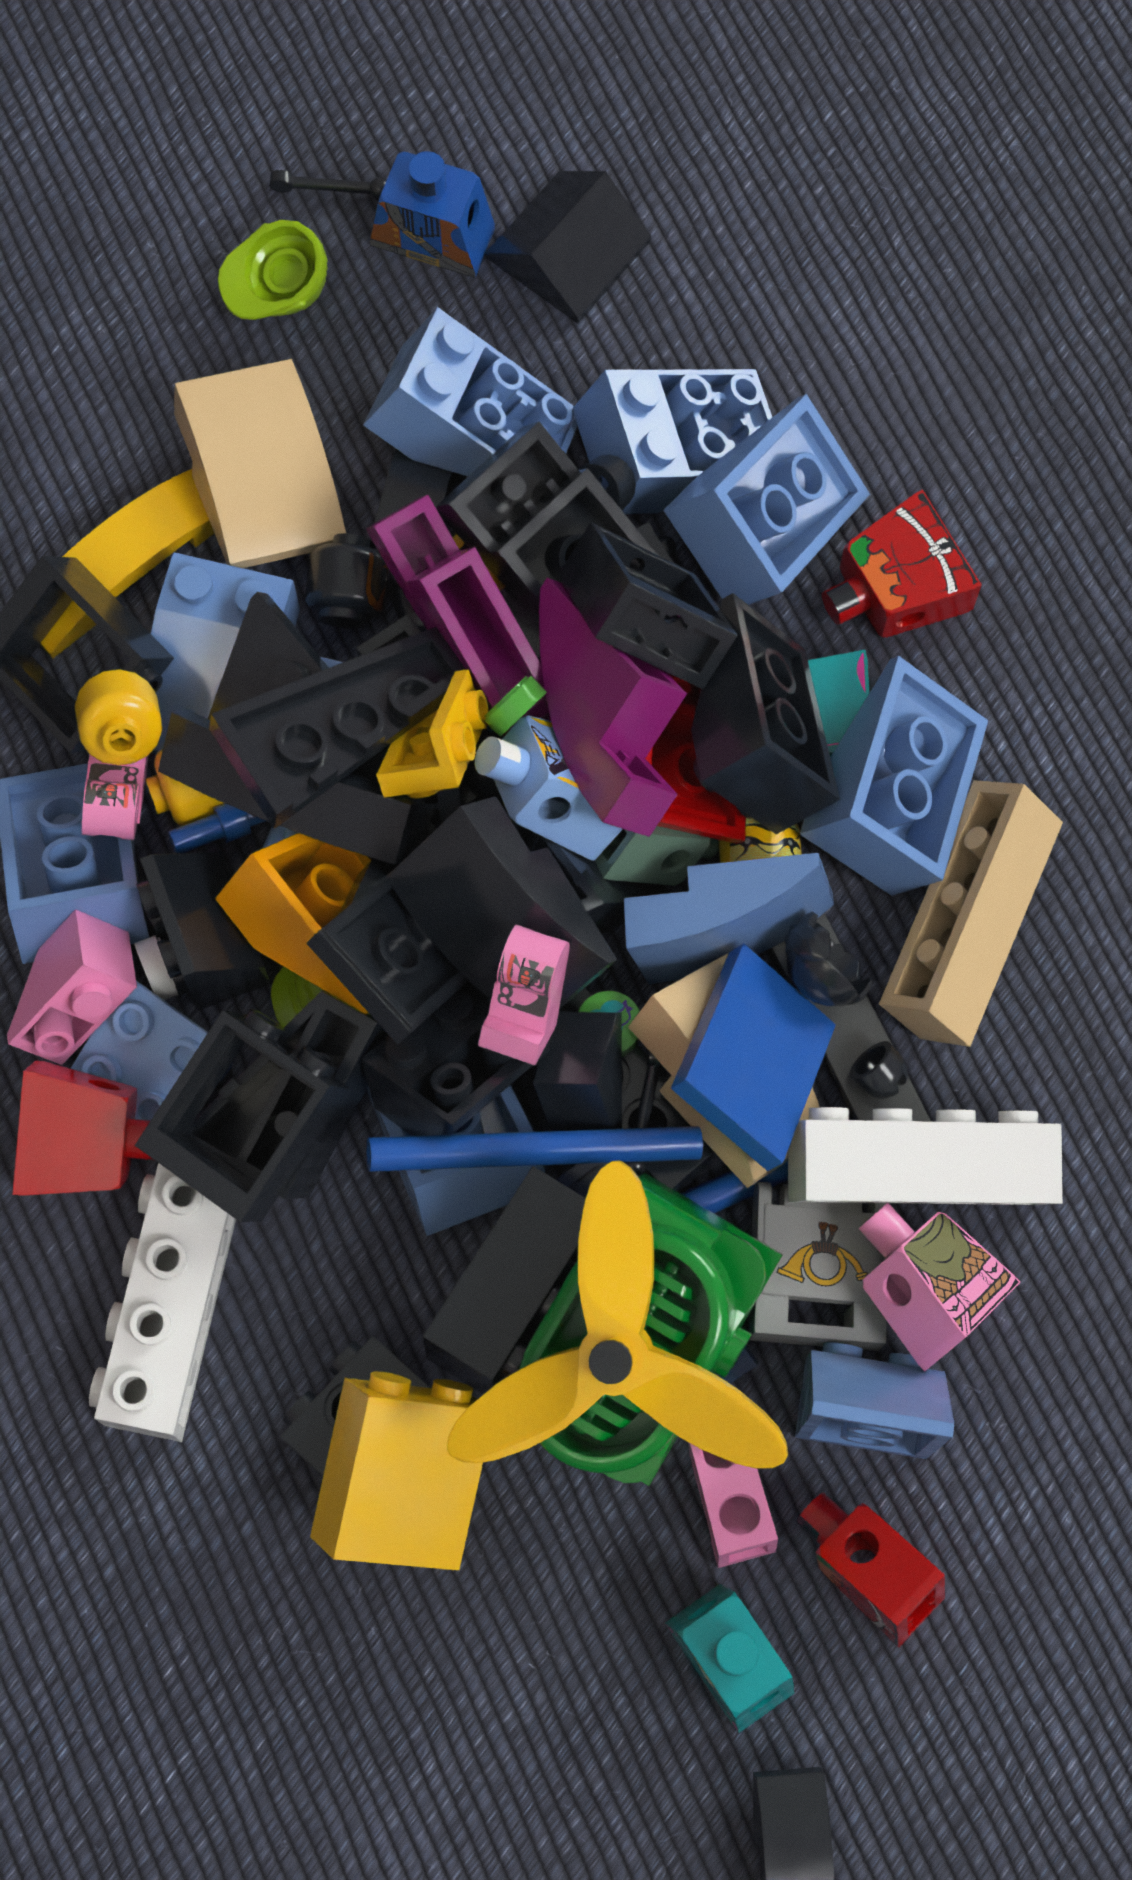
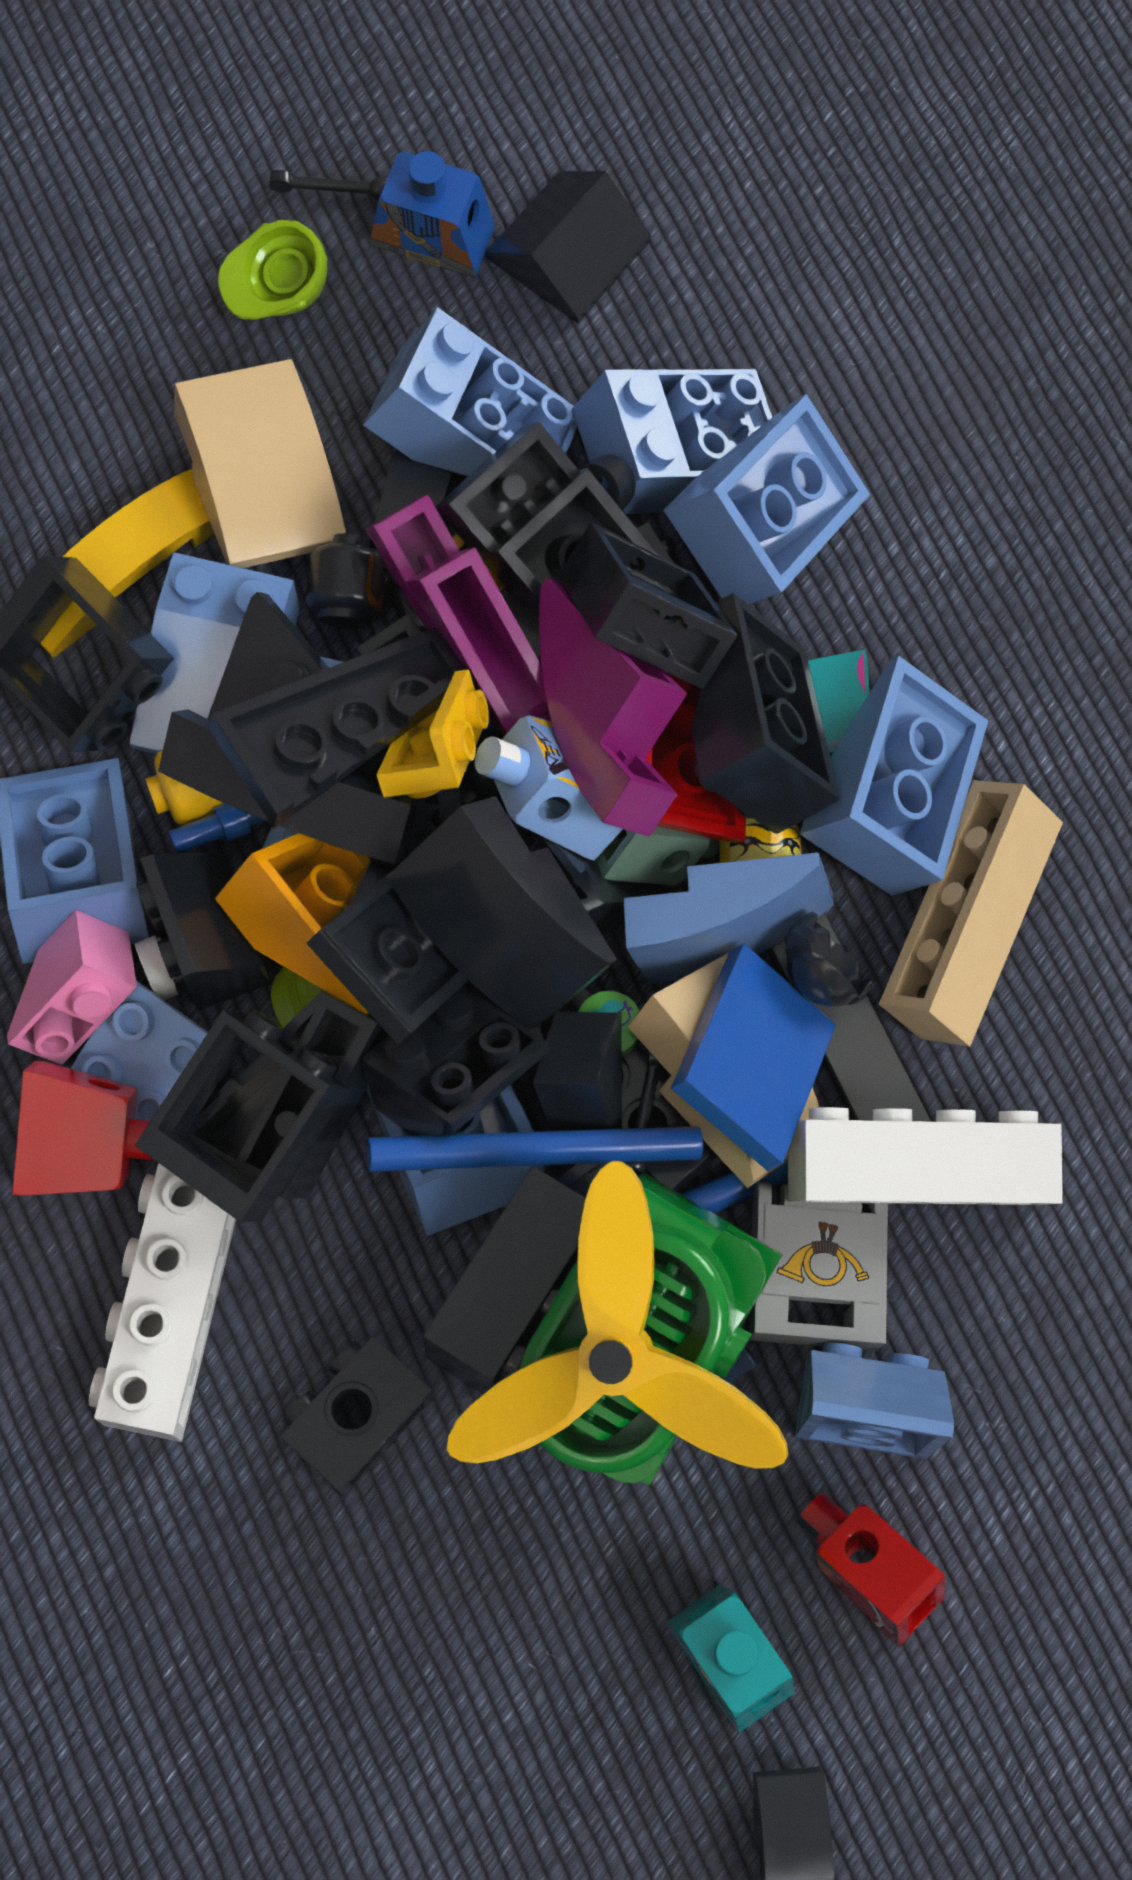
yellow head [75,669,163,766] -> none
bright pink leg [82,754,148,840] -> none
yellow brick [310,1371,483,1570] -> none
bright pink leg [478,925,570,1065] -> none
bright green tile [484,675,547,737] -> none
bright pink leg [688,1442,778,1568] -> none
red torso [822,490,982,638] -> none
black hinge [850,1041,908,1099] -> none
bright pink torso [859,1203,1020,1372] -> none

